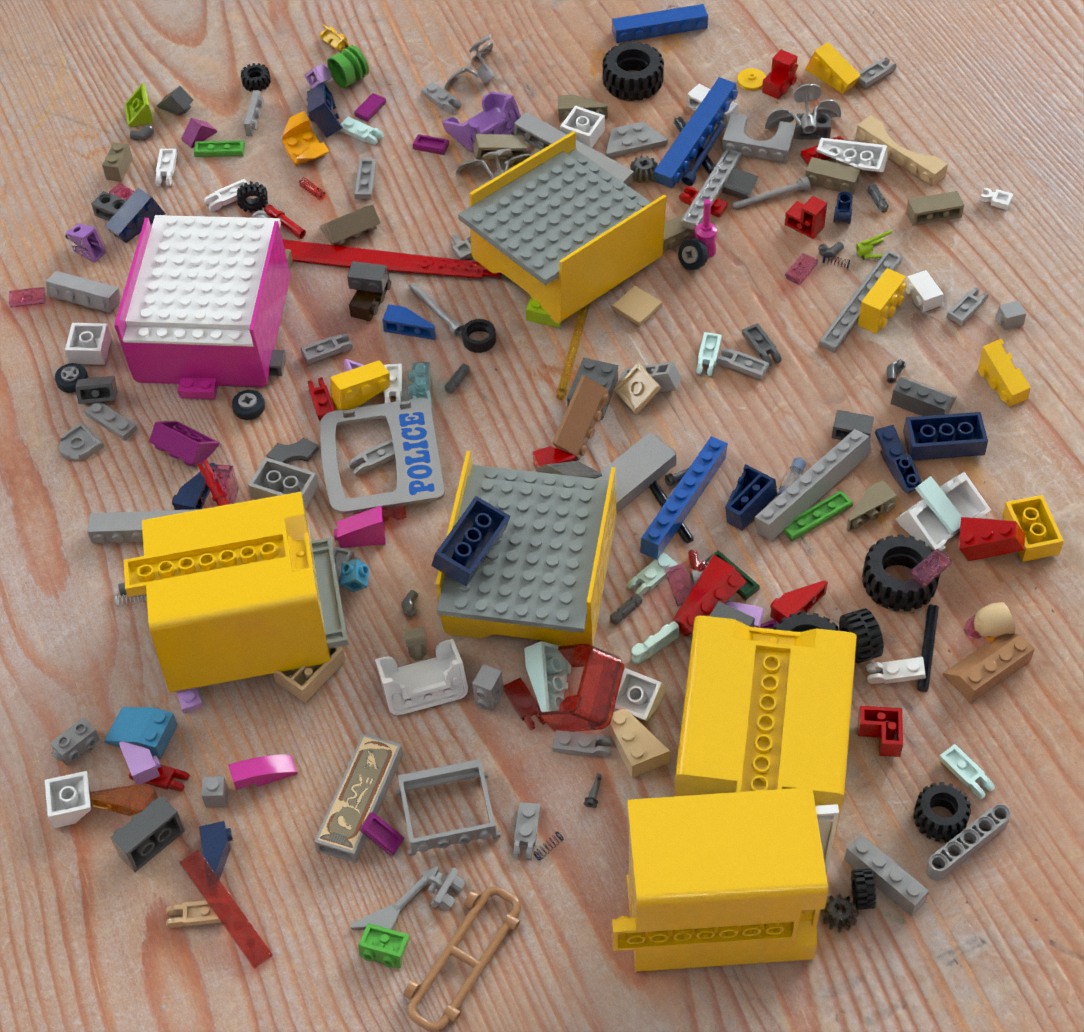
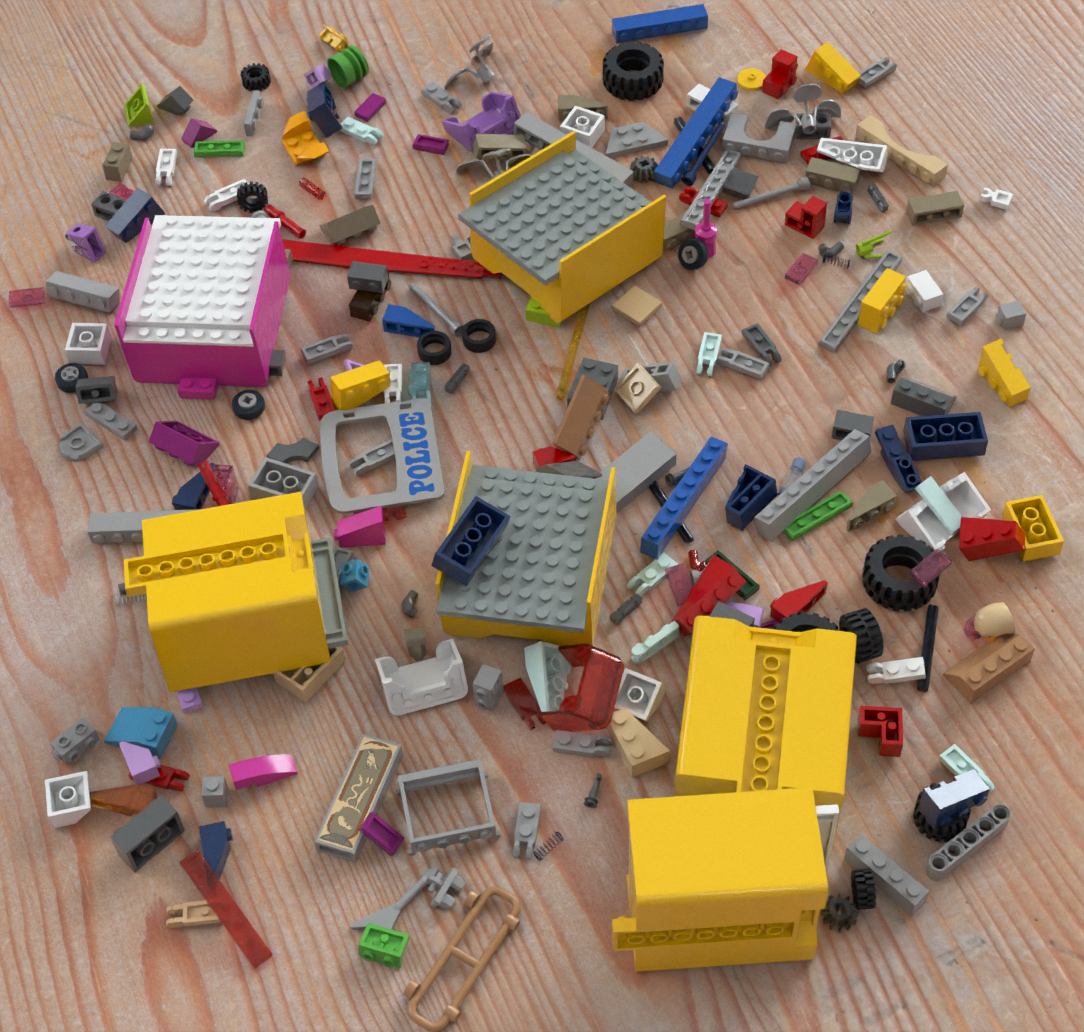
none -> black tyre [417,331,451,365]
none -> wedge [918,769,990,829]

